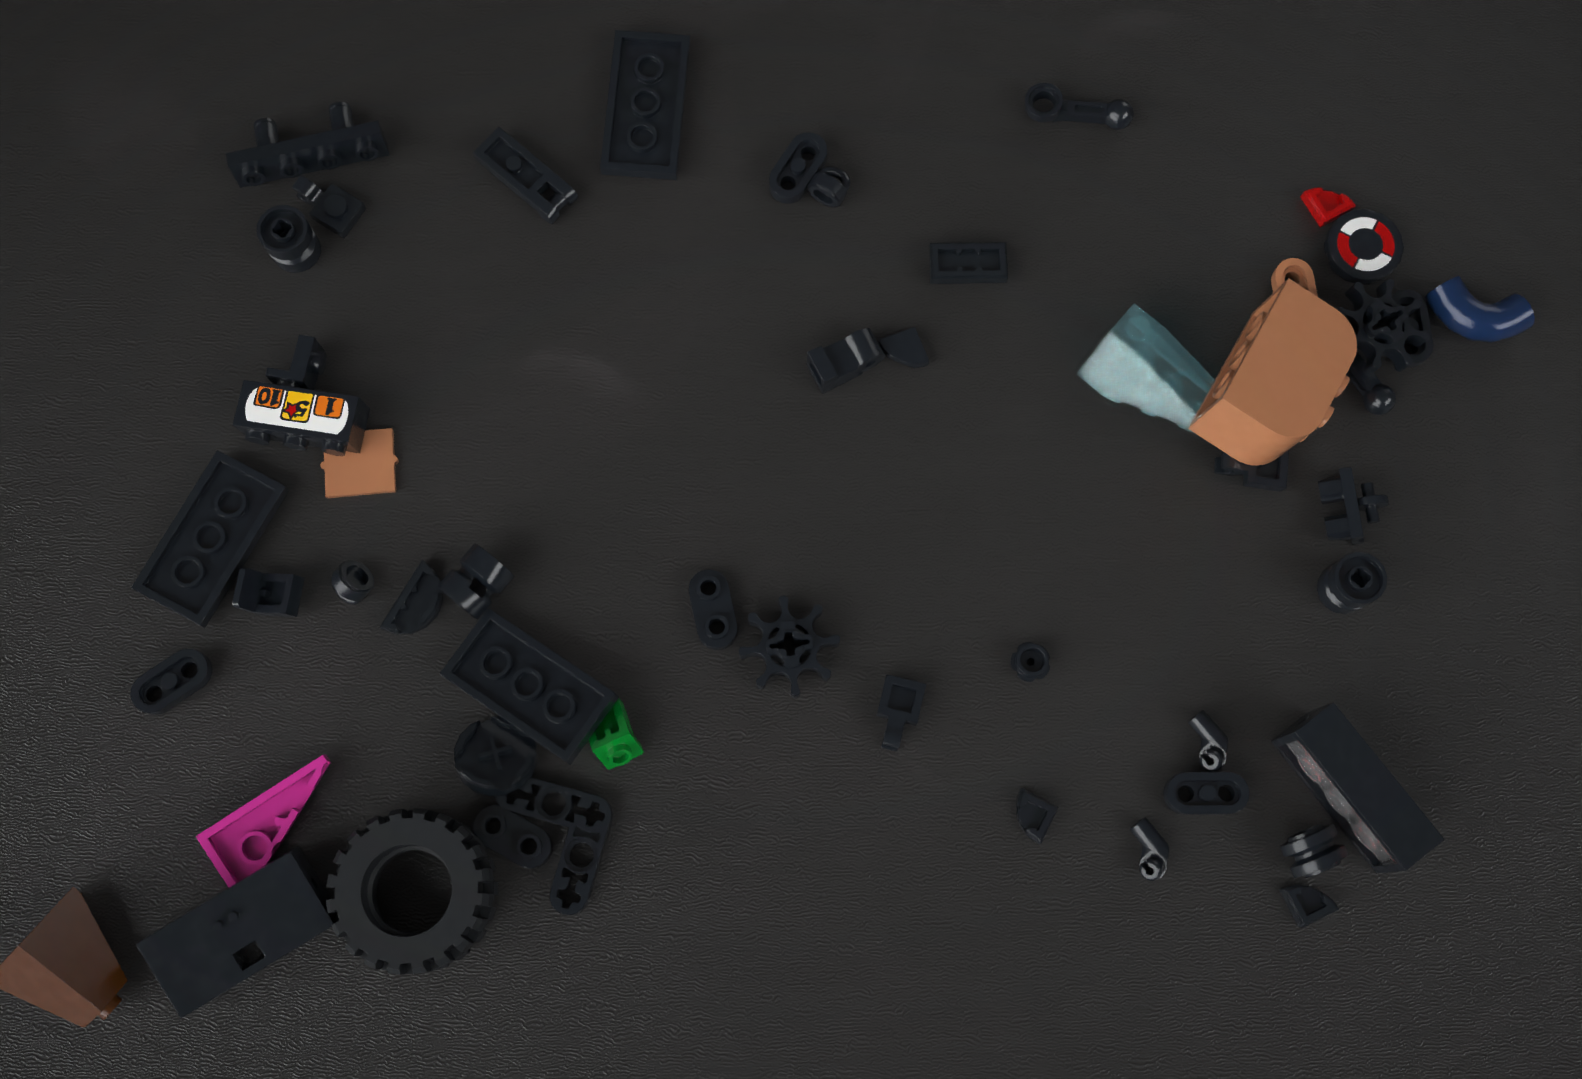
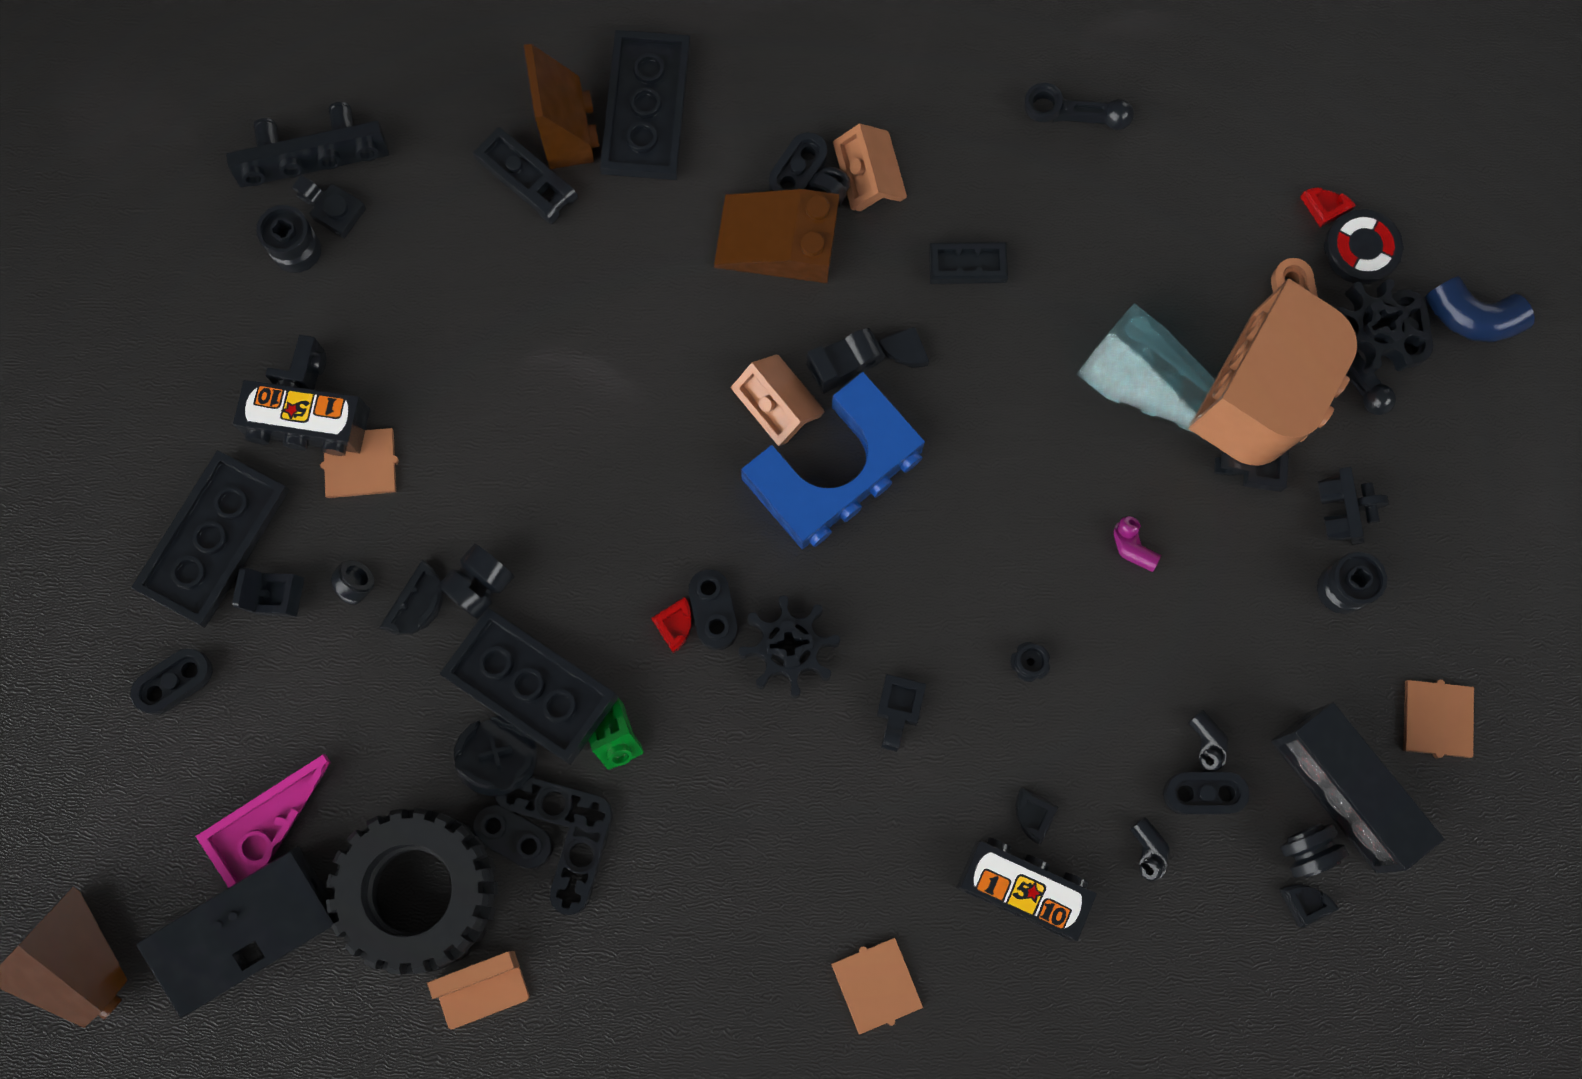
none -> nougat panel [427,951,530,1030]
none -> reddish brown slope [524,44,599,169]
none -> red tile [651,597,692,654]
none -> reddish brown slope [714,189,839,283]
none -> nougat panel [730,354,825,446]
none -> blue arch [741,372,925,550]
none -> nougat piece [831,938,923,1035]
none -> nougat panel [833,123,907,211]
none -> brick [956,837,1097,941]
none -> magenta arm [1113,516,1161,572]
none -> nougat piece [1403,680,1474,759]

